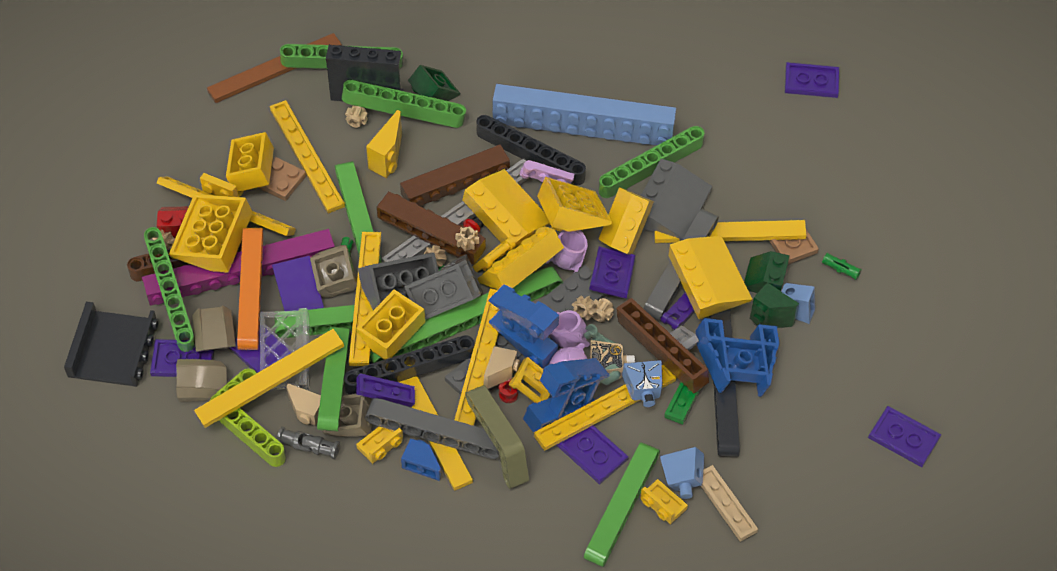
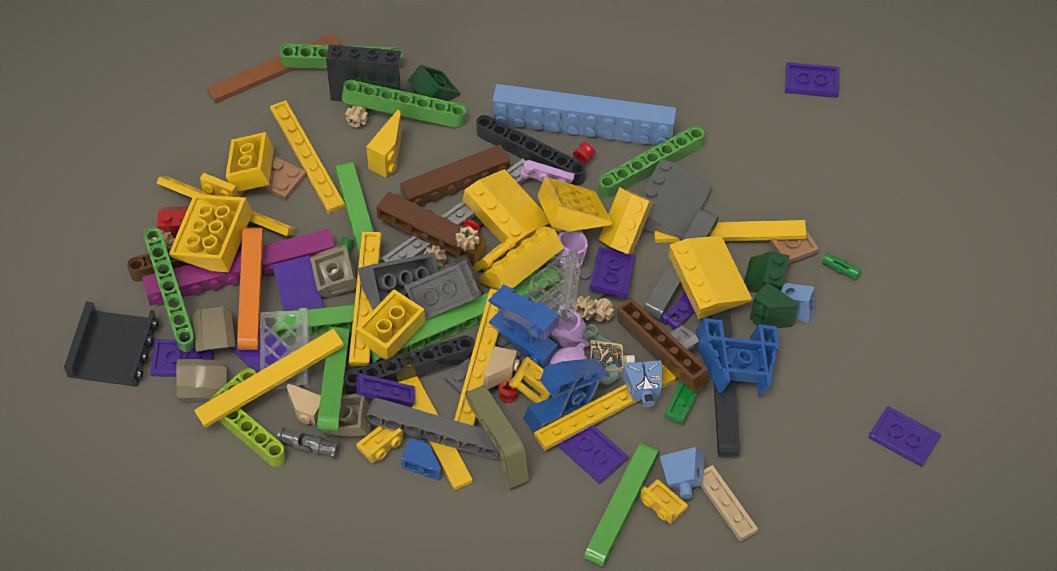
none -> clear fence [528,250,581,322]
none -> red wheel [573,142,596,165]

